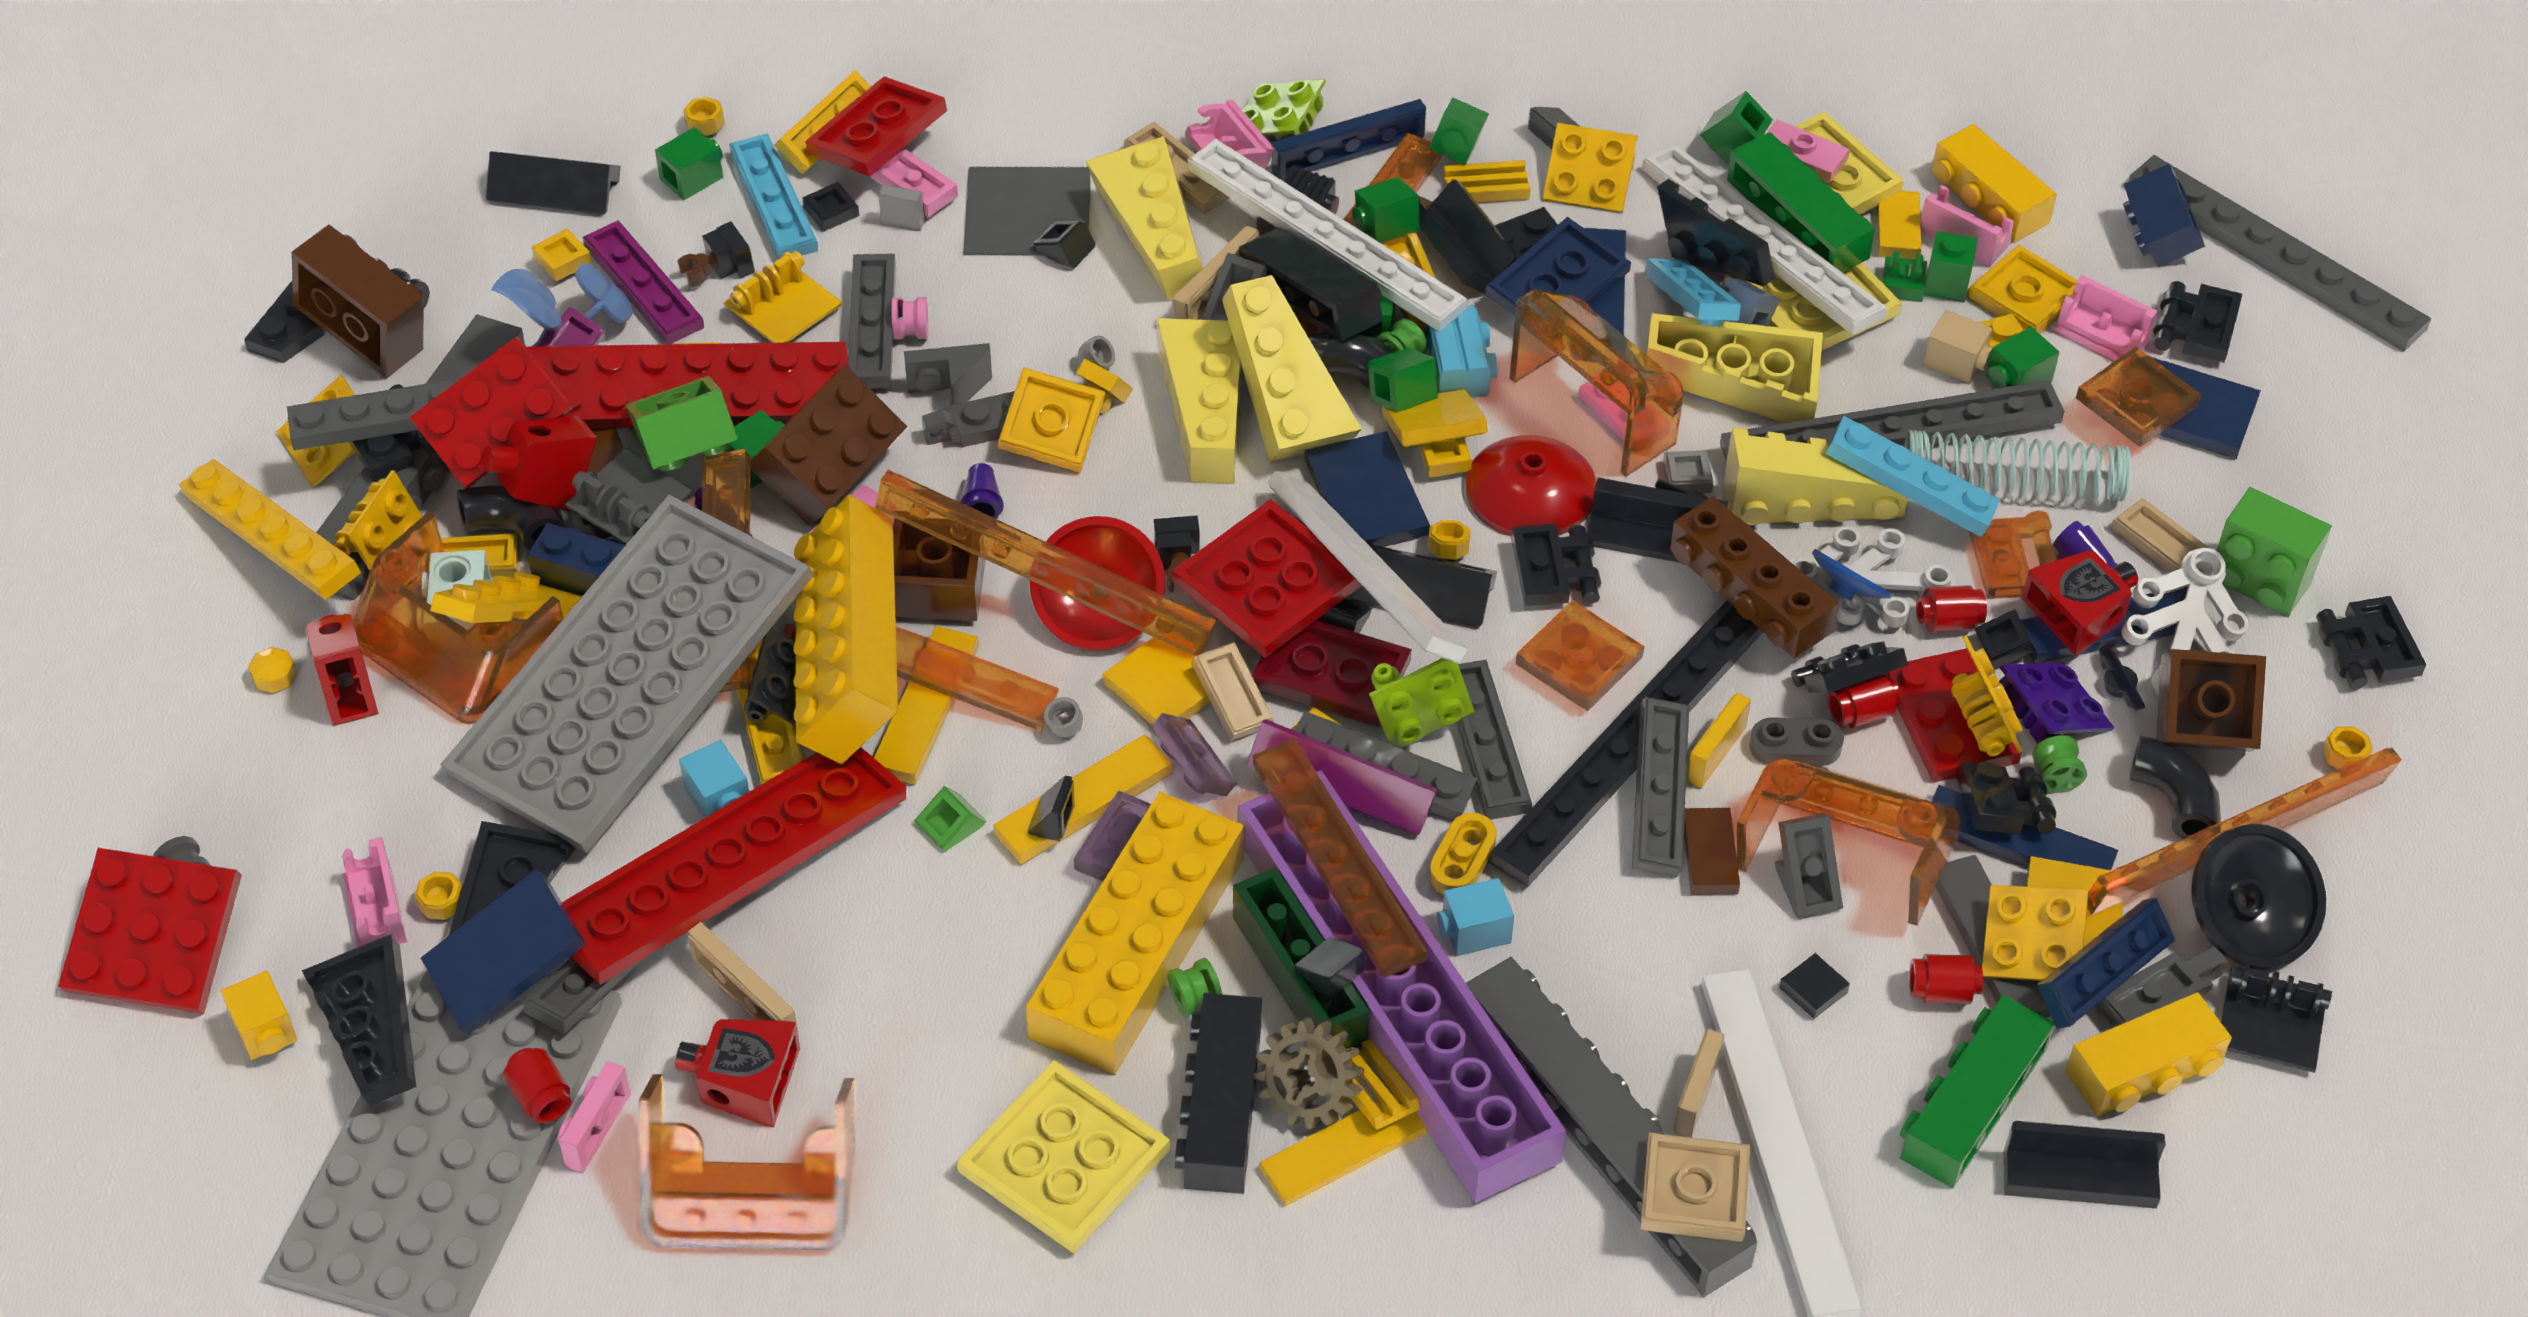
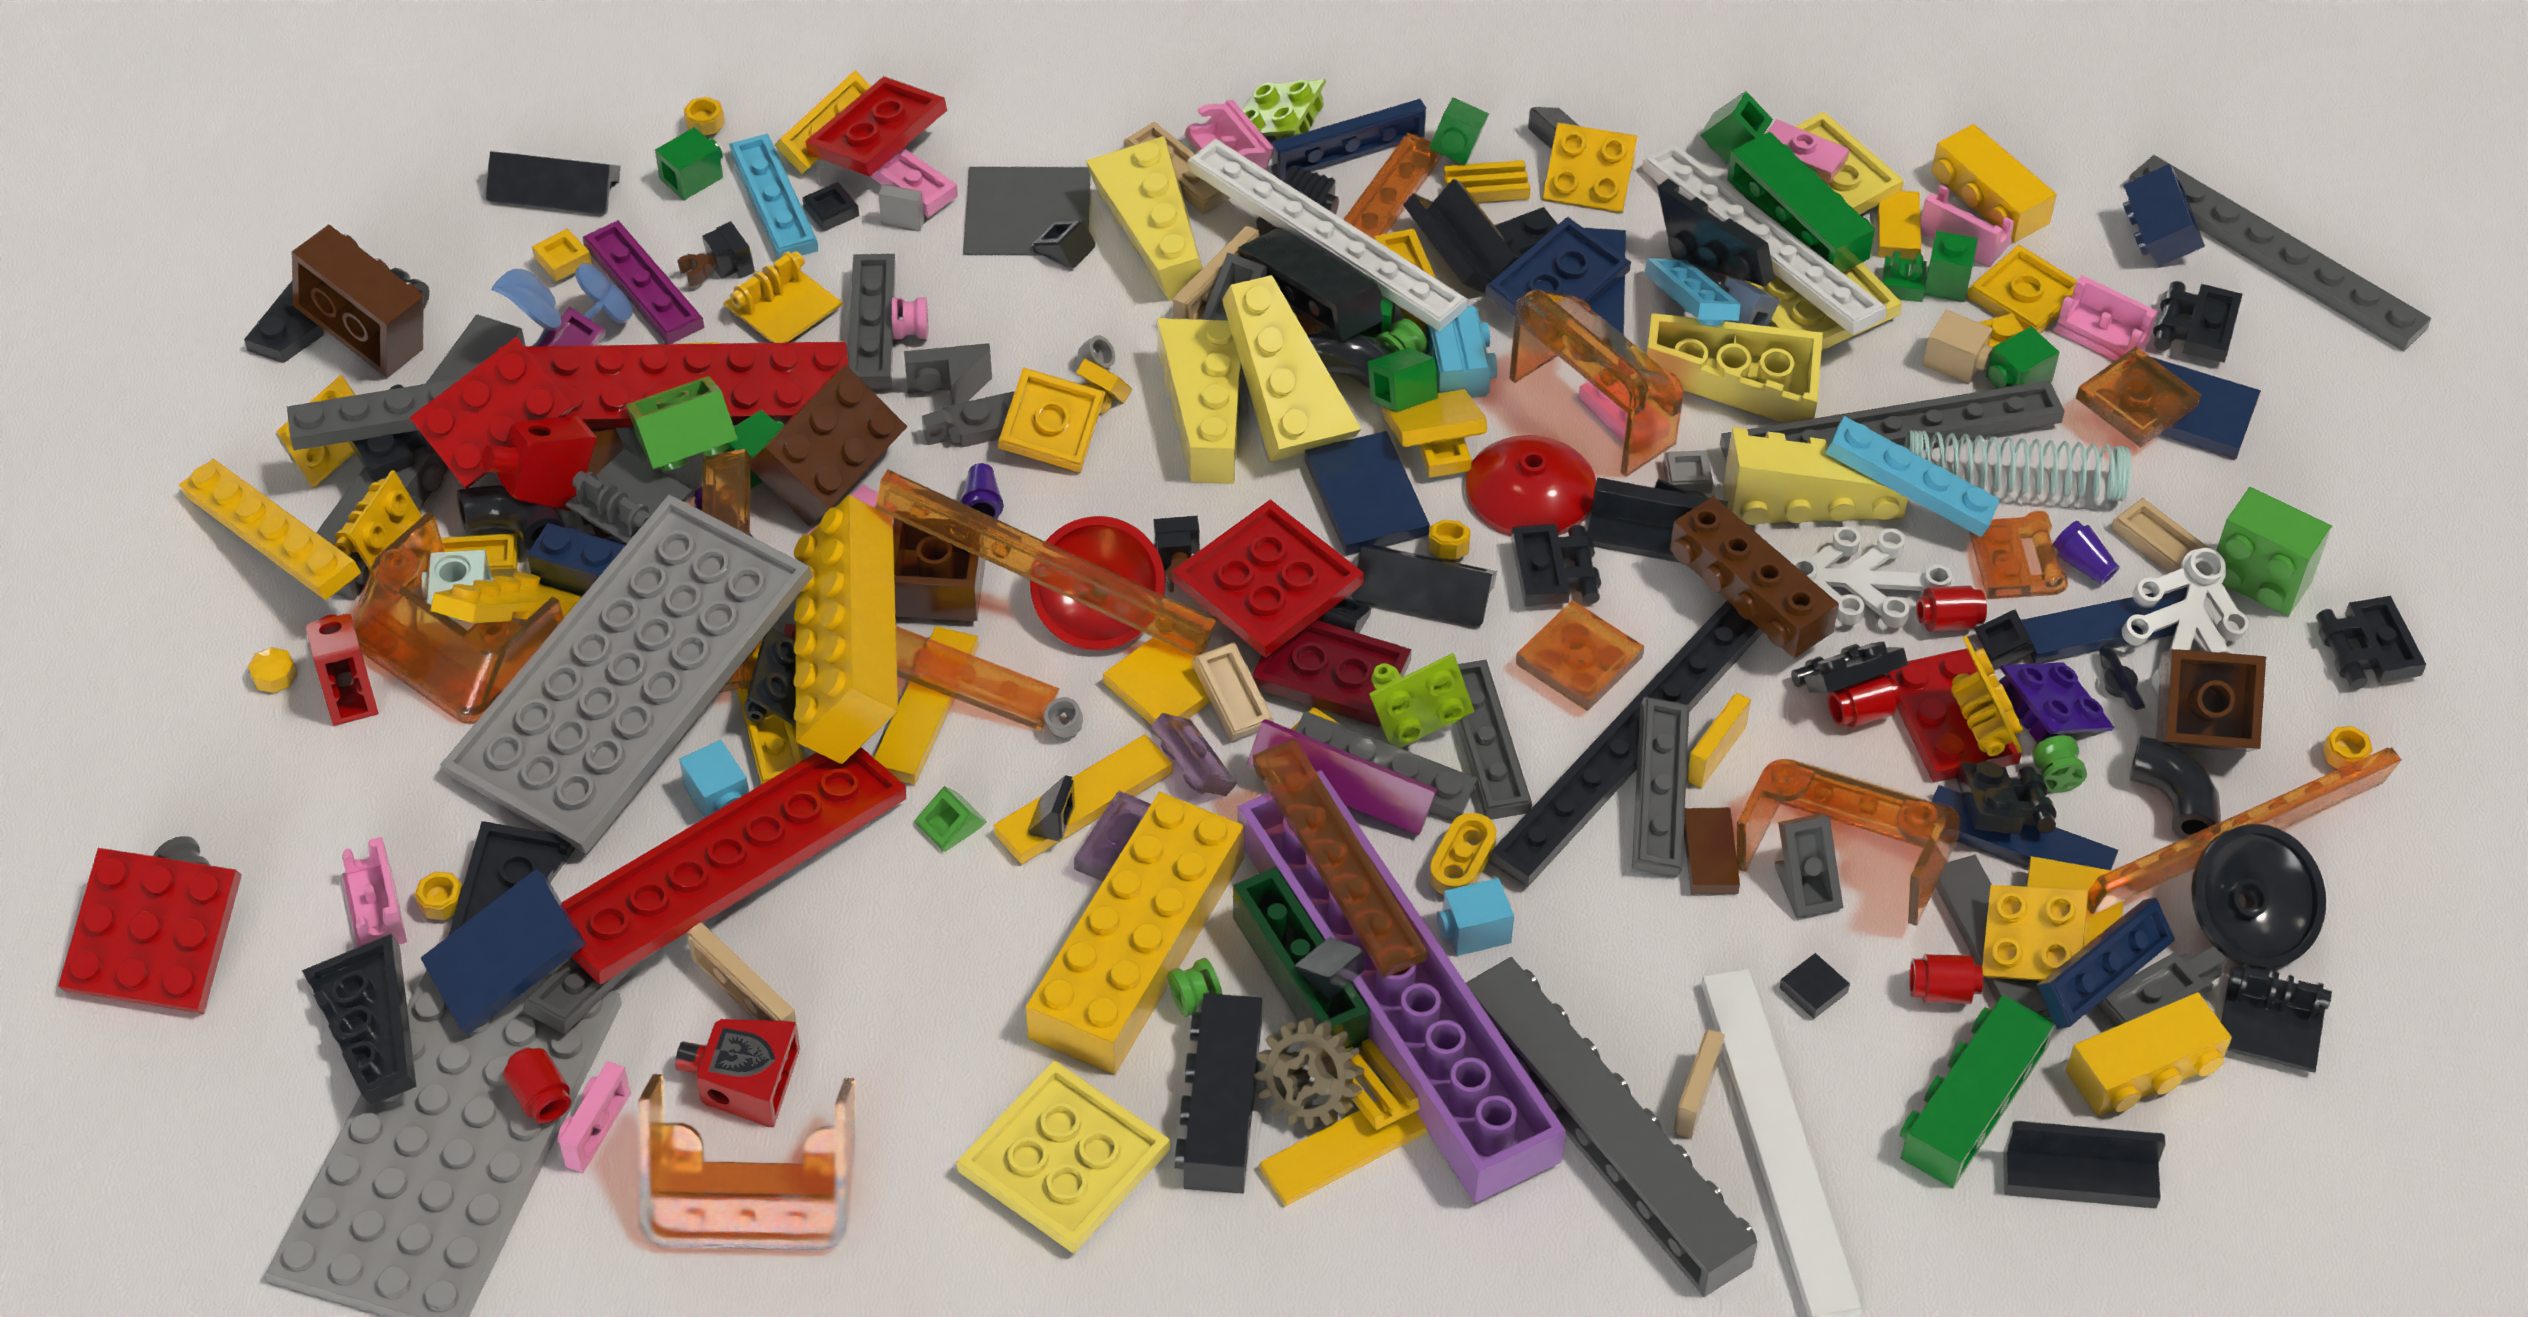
yellow brick [220,970,298,1061] -> none
white tile [1268,470,1468,663] -> none
green brick [1352,177,1420,243] -> none
tan tile [1640,1132,1751,1242] -> none
dark grey plate [1749,717,1844,766] -> none
blue dish [1812,548,1893,601] -> none
red torso [2021,550,2138,656] -> none

